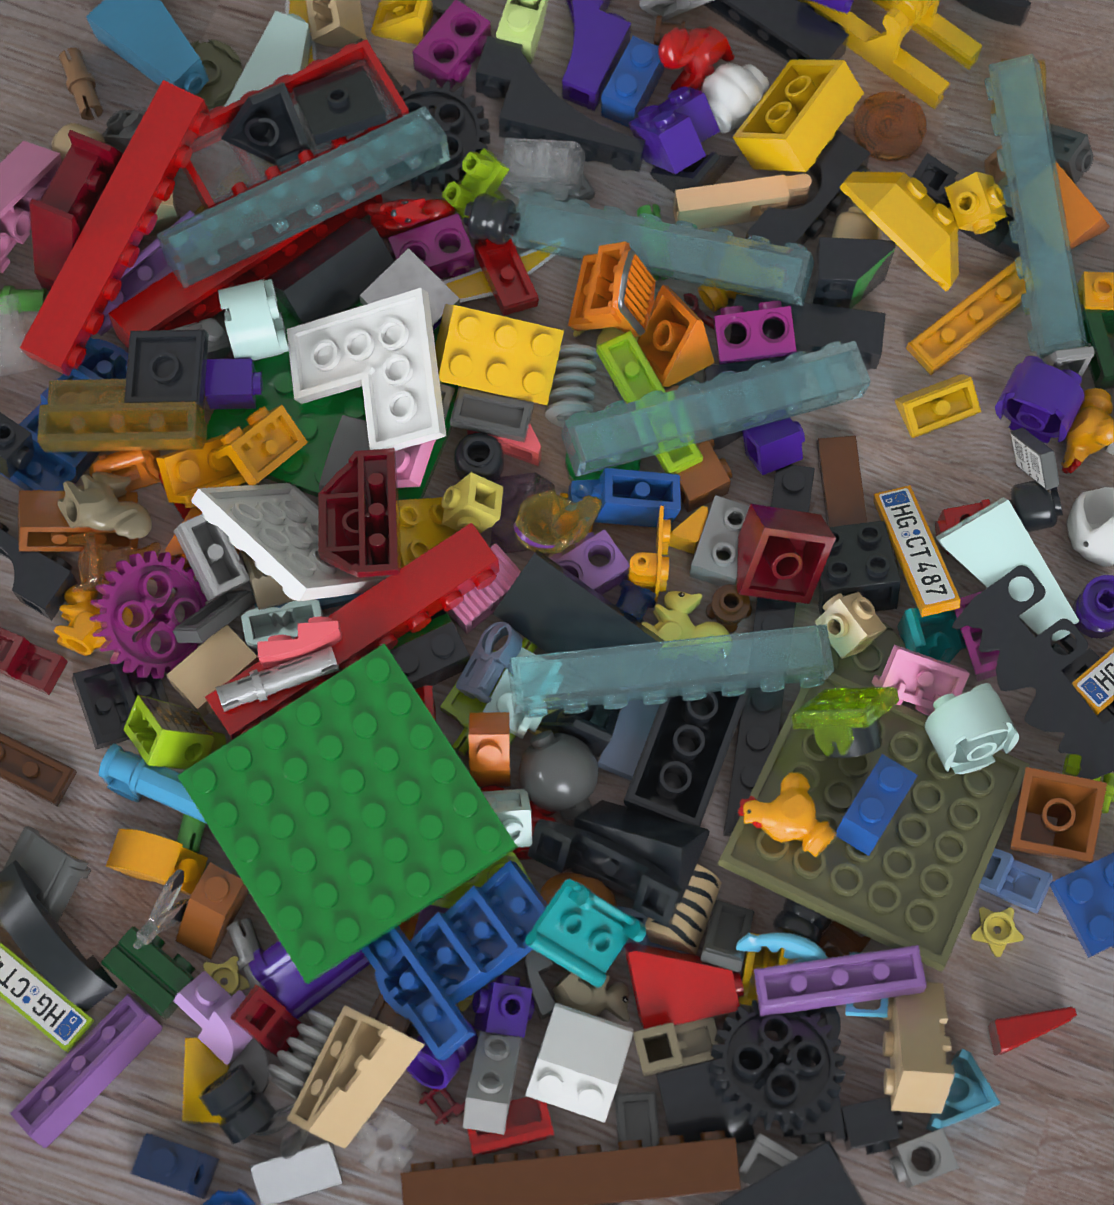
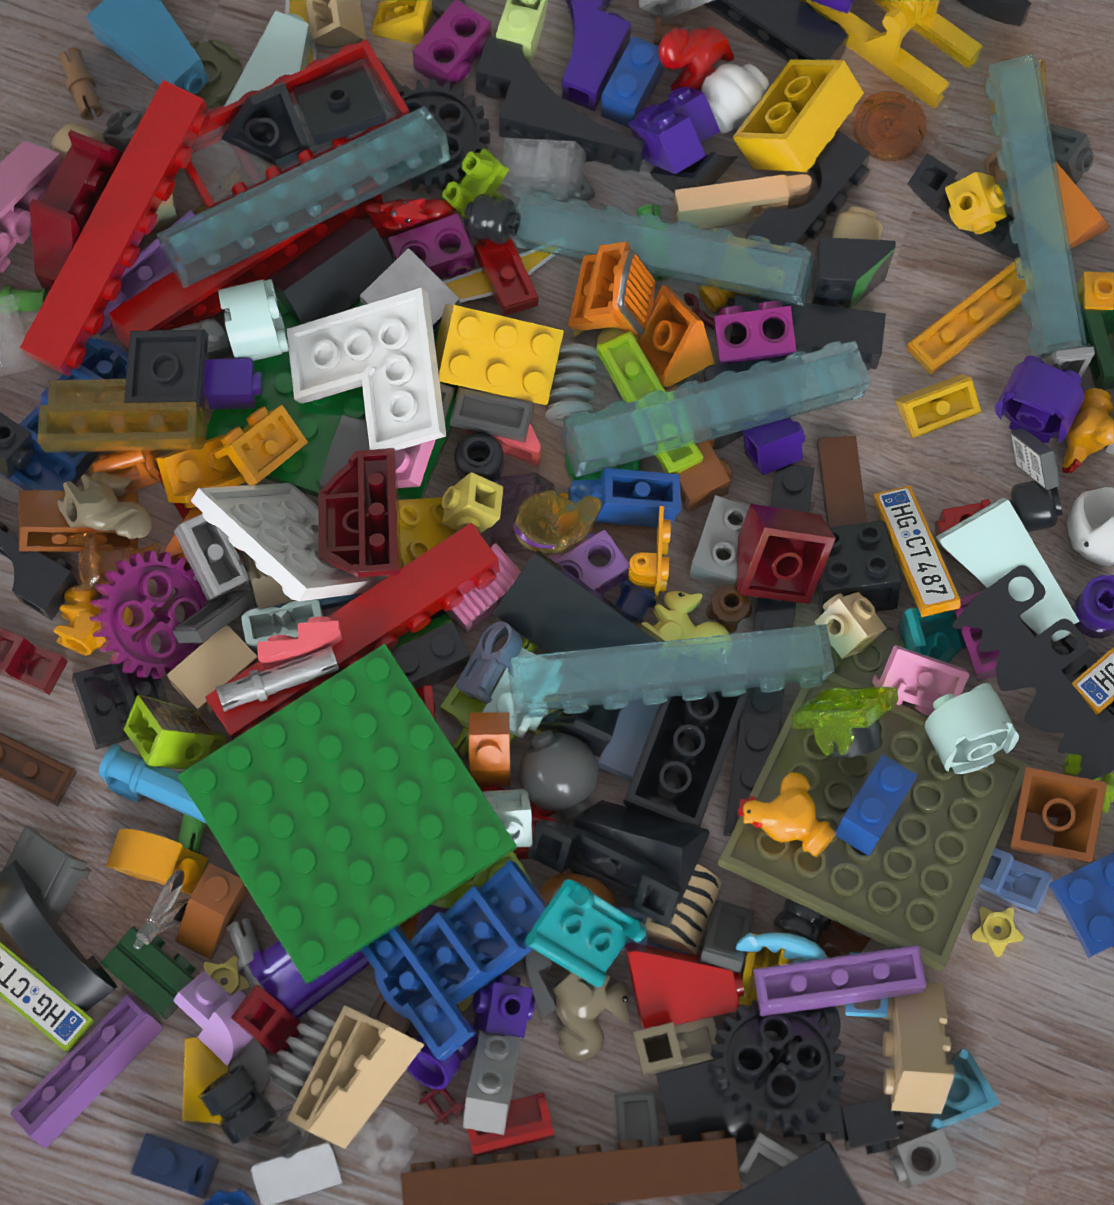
white slope [526,1003,634,1122] -> none
light orange slope [668,506,709,554] -> none
yellow wedge [839,172,959,292] -> none
red slope [988,1006,1077,1056] -> none

